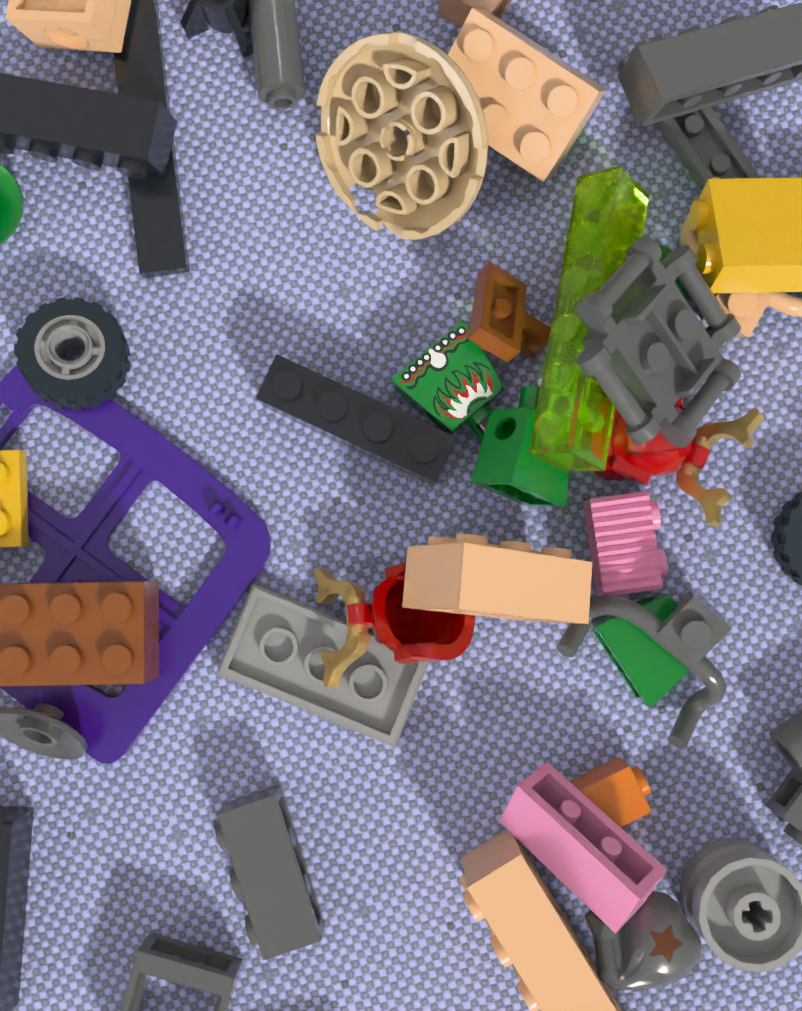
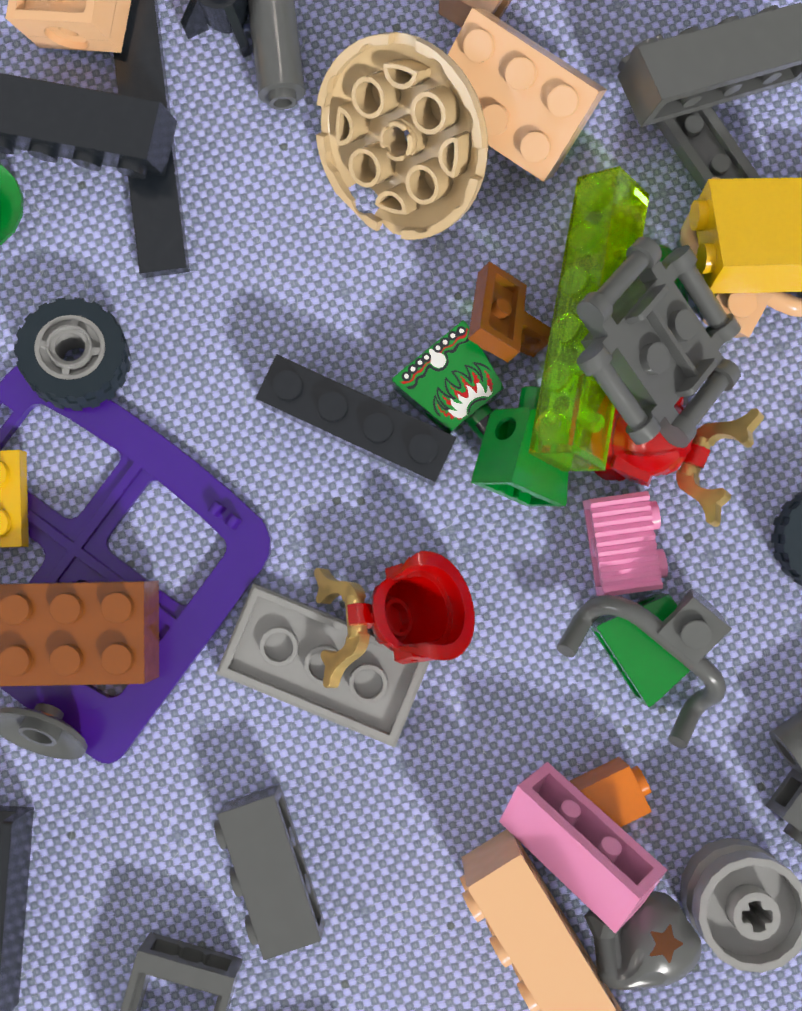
light nougat brick [402,534,592,624] -> none

